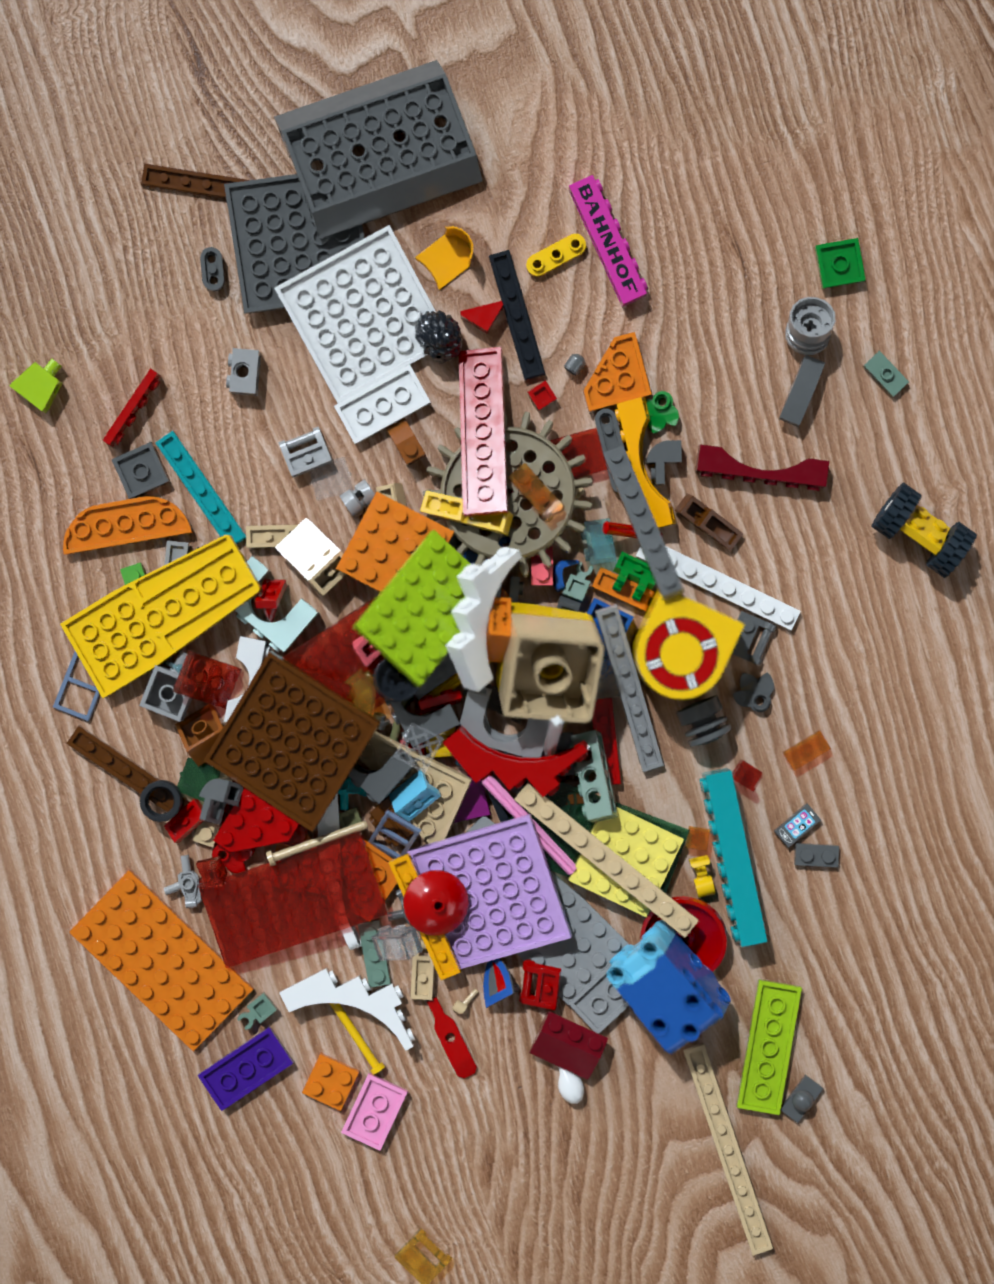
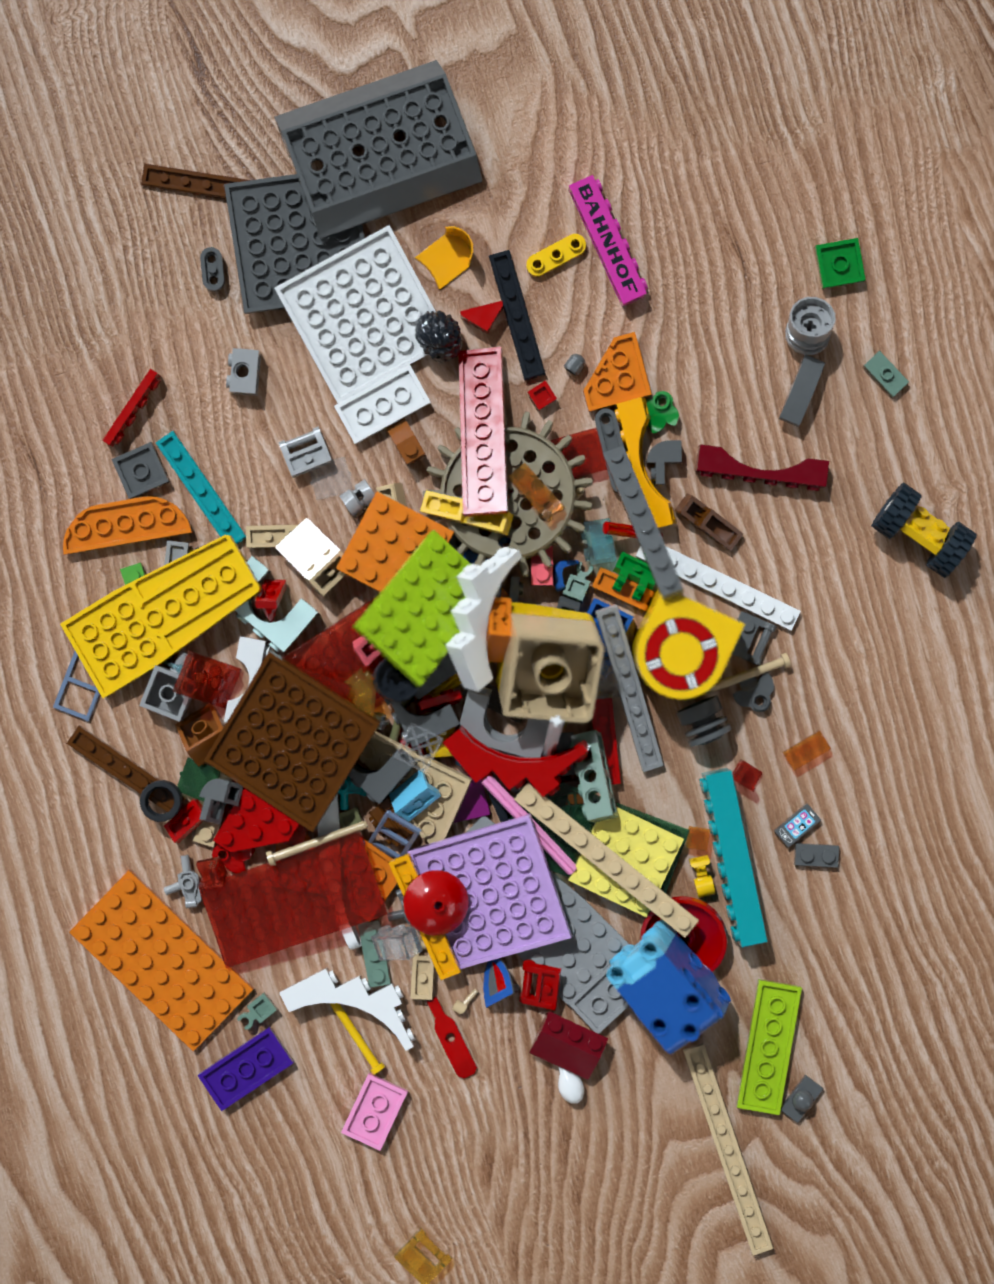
lime torso [9,358,62,413] -> none
orange plate [302,1053,360,1111] -> none
none -> tan bar [701,653,791,695]

